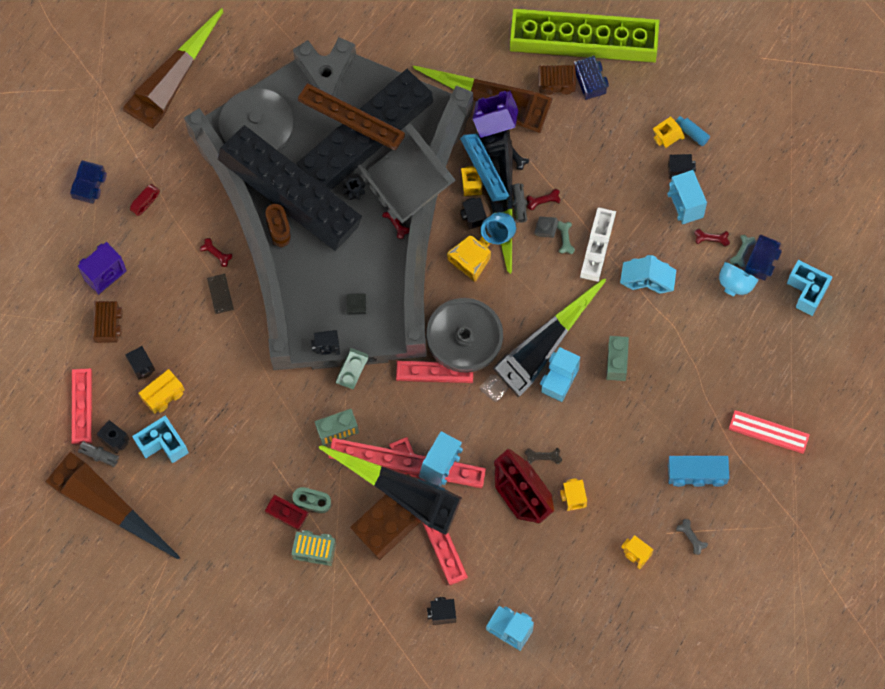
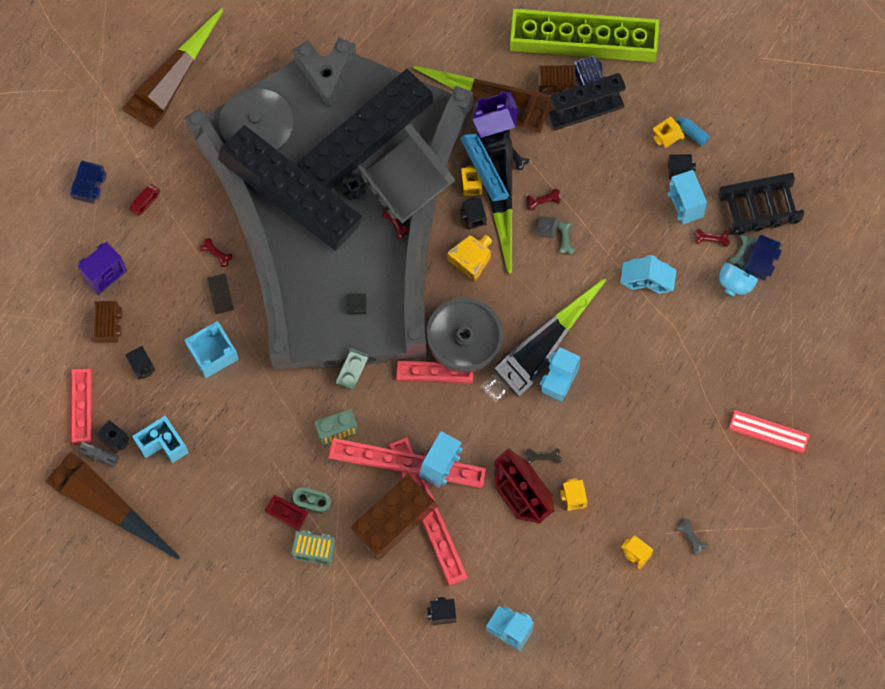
yellow brick [138,369,185,414] -> none
reddish brown brick [266,204,291,247] -> none
reddish brown plate [298,83,405,151] -> none
black brick [311,330,340,355] -> none
black plate [319,445,462,535] -> none
dark azure helmet [481,212,516,244] -> none
dark grey pin [512,183,528,223] -> none
white slope [580,208,616,282] -> none
sand green brick [606,336,629,381] -> none
dark azure brick [668,456,729,487] -> none
medium azure brick [787,260,833,316] -> none
none -> medium azure container [185,321,239,378]
none -> black fence [549,73,626,131]
none -> black fence [718,172,805,235]

